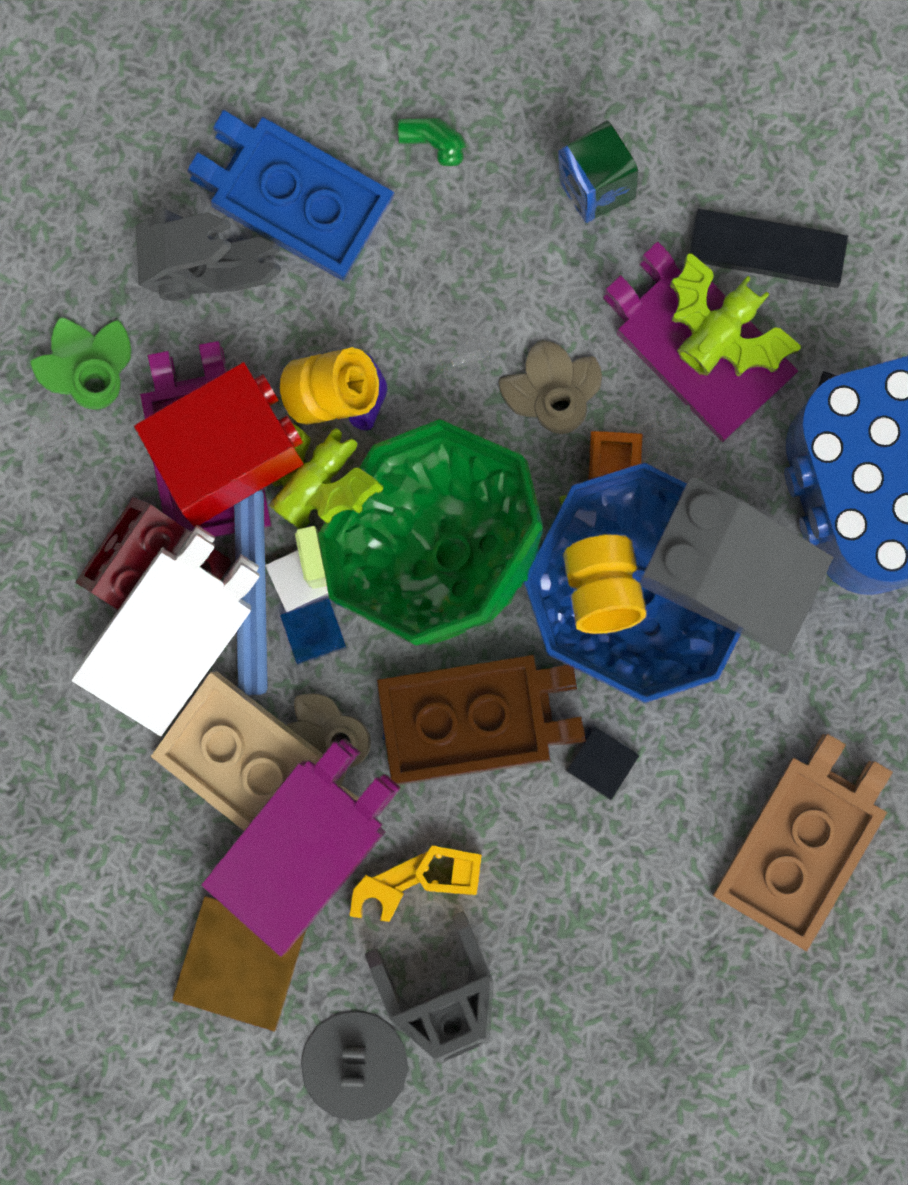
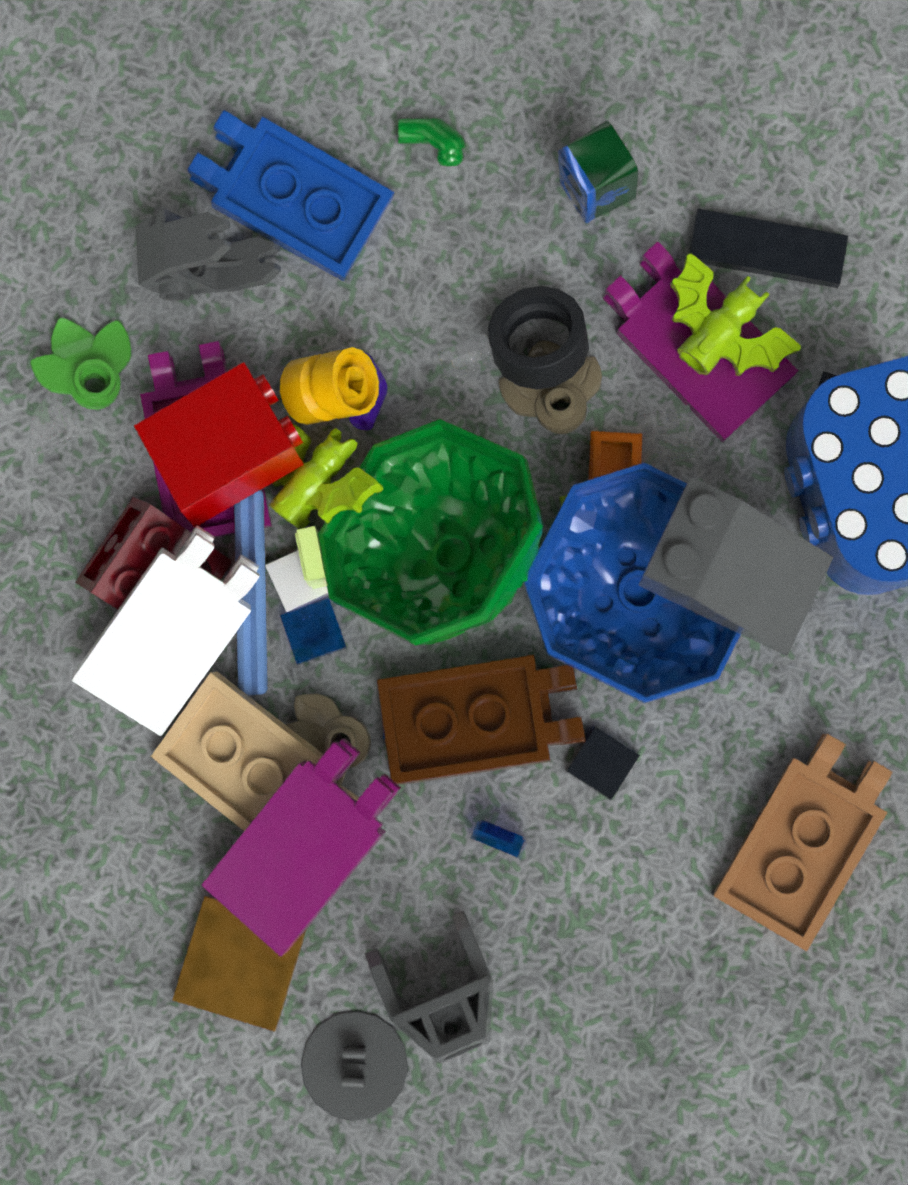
yellow piece [349,846,482,922] -> none
yellow wheel [563,535,646,634] -> none
none -> clear blue tile [470,820,527,860]
none -> black tyre [488,286,589,390]

